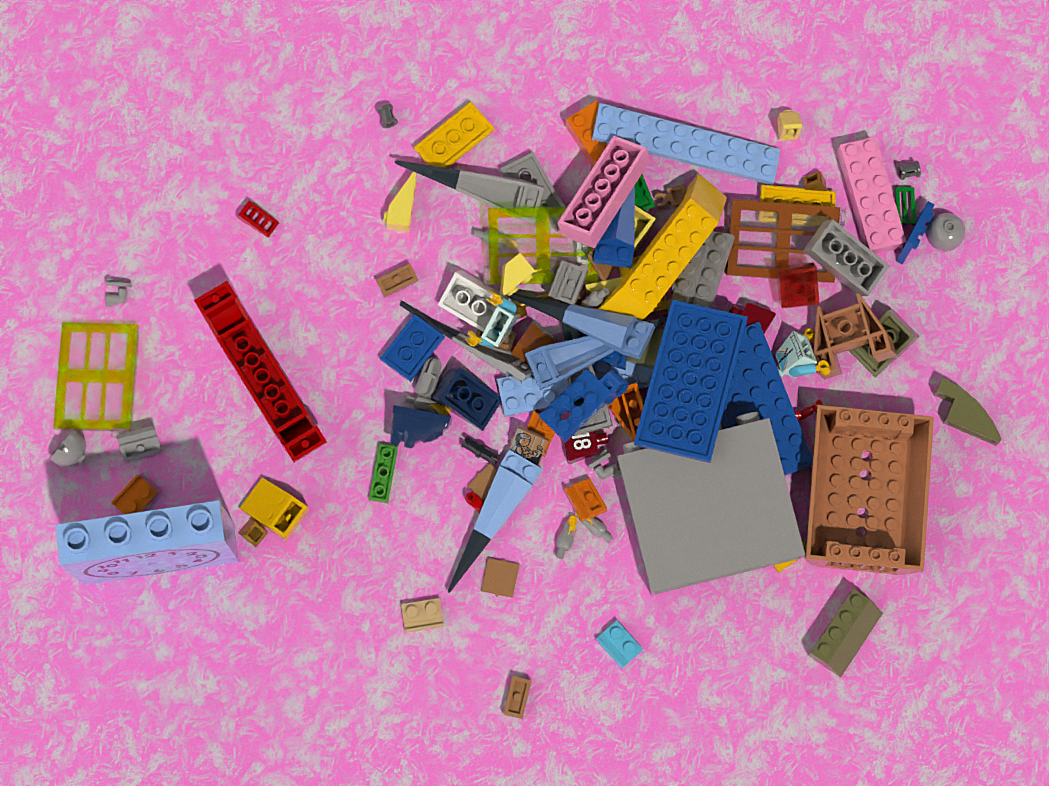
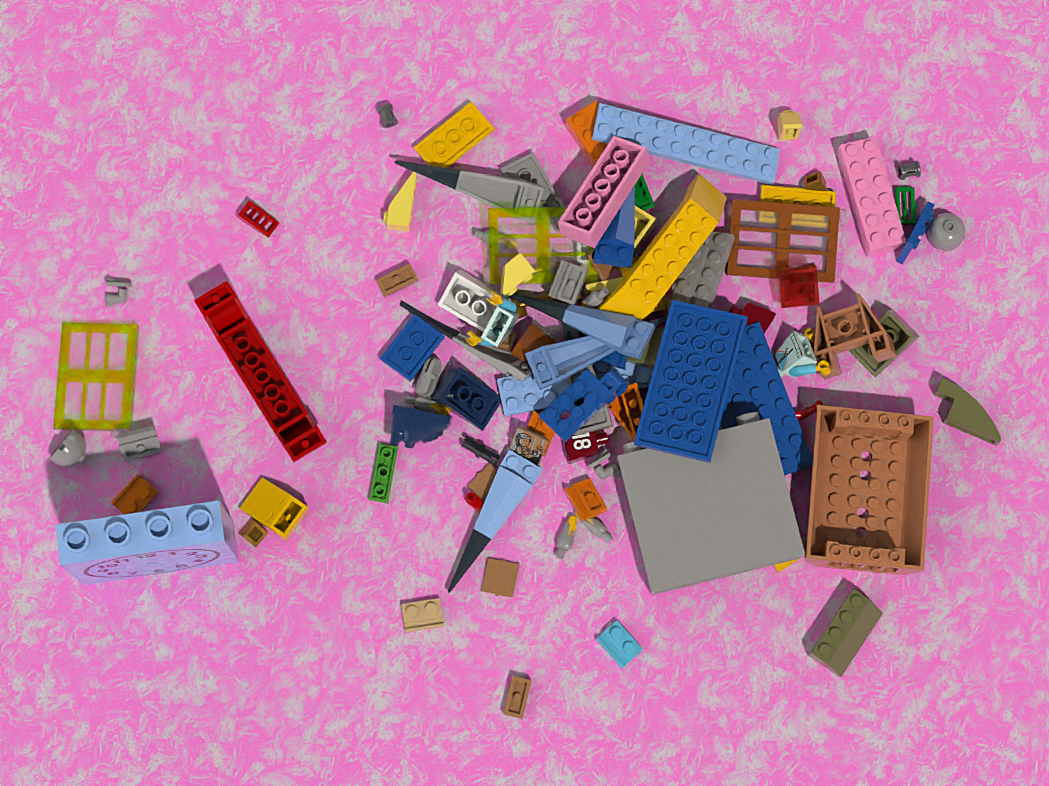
medium nougat plate [654,184,687,209] -> none
light grey brick [803,219,889,296] -> none

